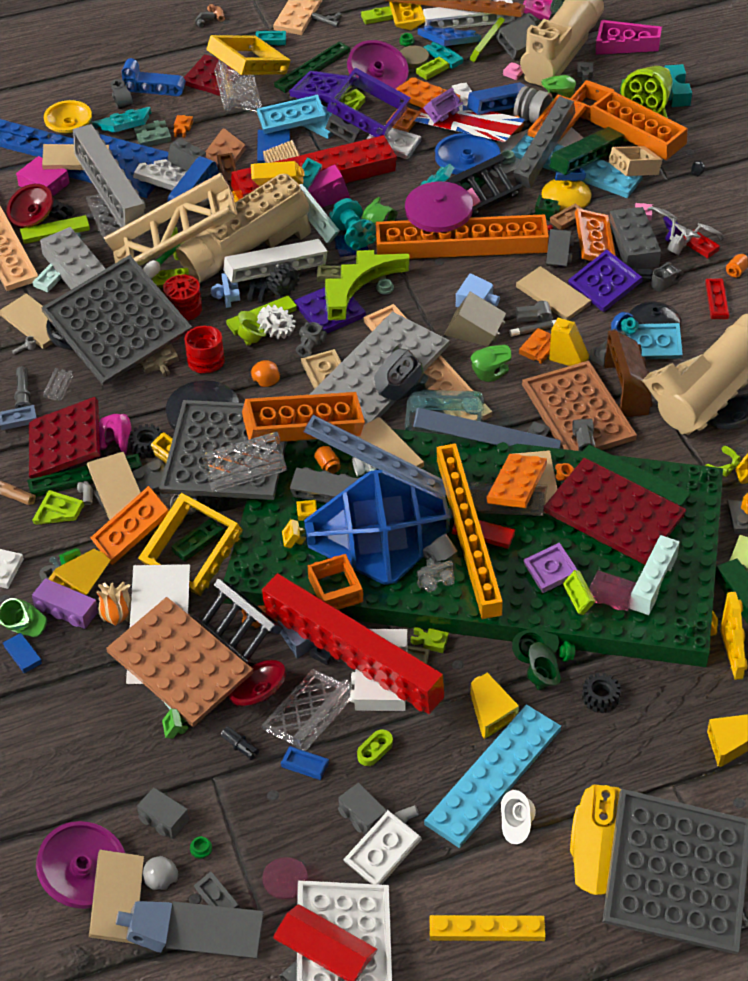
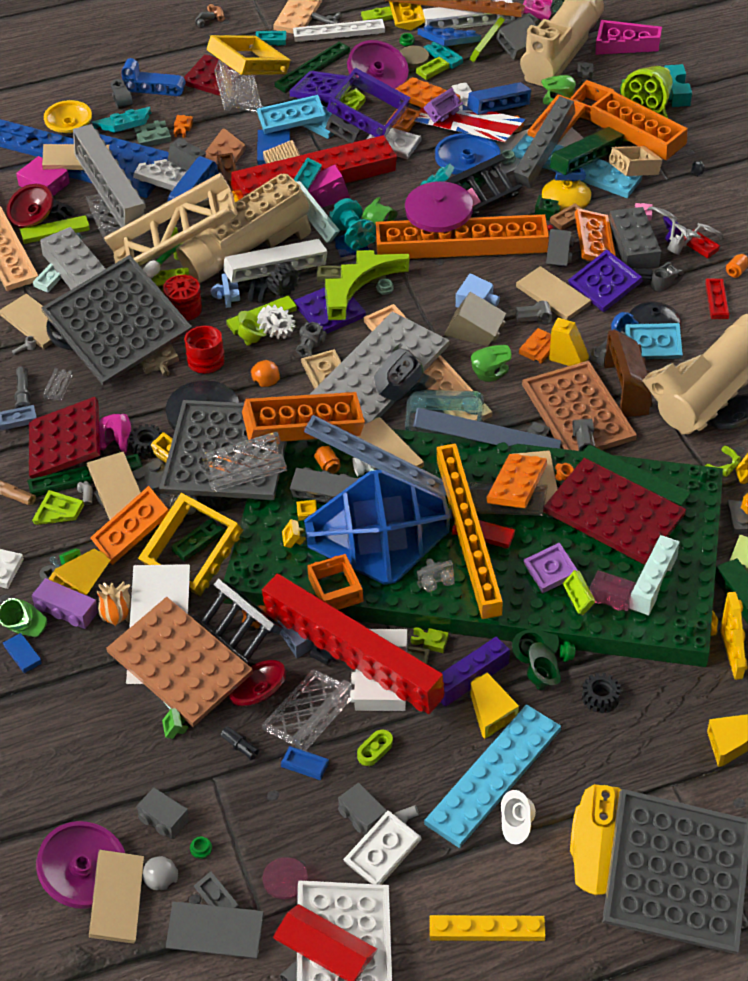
sand blue torso [116,901,172,953] -> none
yellow slope [251,161,304,187] -> none
dark grey piece [422,534,457,564] -> none
bright pink plate [503,62,523,80] -> none
dark grey bar [509,320,556,337] -> none
light grey wheel [514,86,552,123] -> none
teal plate [621,317,639,335] -> none
none -> white plate [293,19,385,42]
none -> dark purple brick [441,637,510,707]

